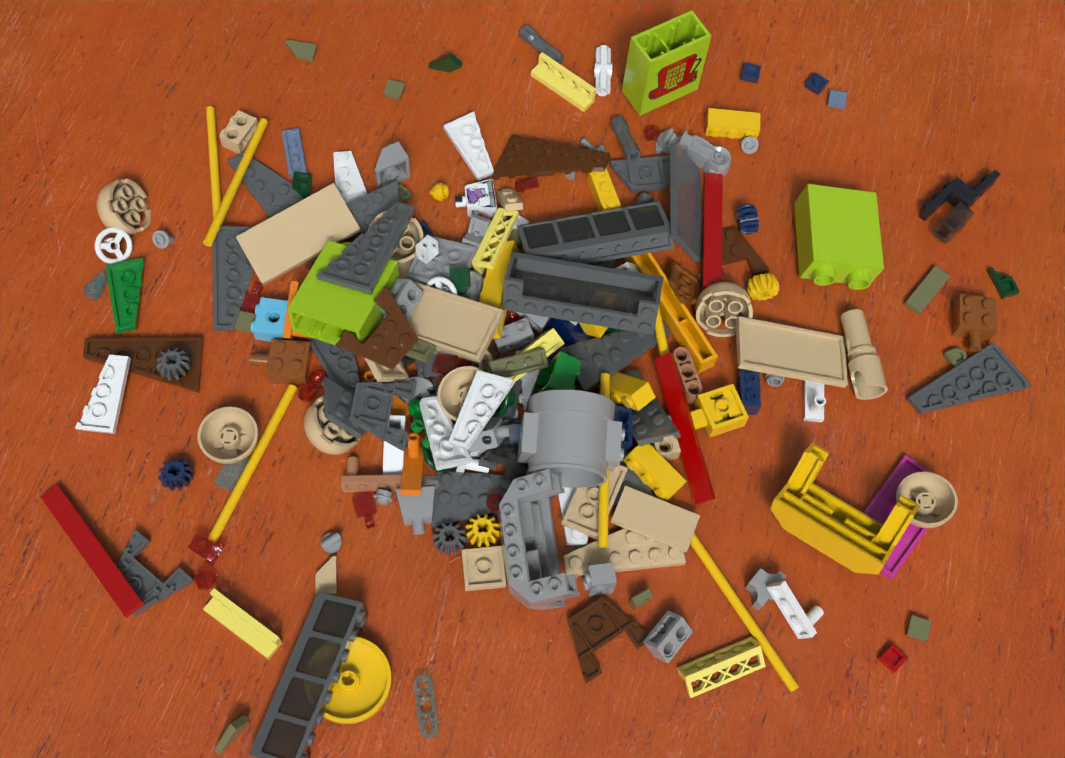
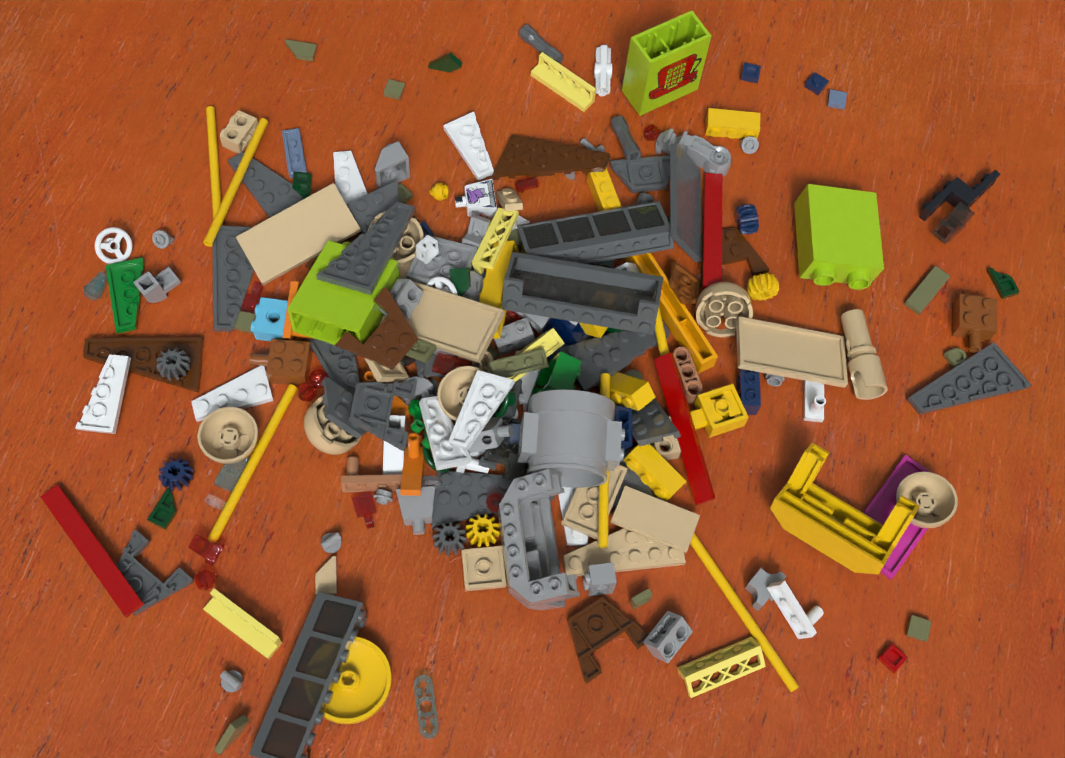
tan cylinder [97,179,151,235] -> none
none -> light grey brick [133,267,181,303]
none -> dark green tile [147,488,177,530]
none -> white wing [191,366,274,422]
none -> clear tile [204,494,226,510]
none -> light grey plate [220,670,243,692]

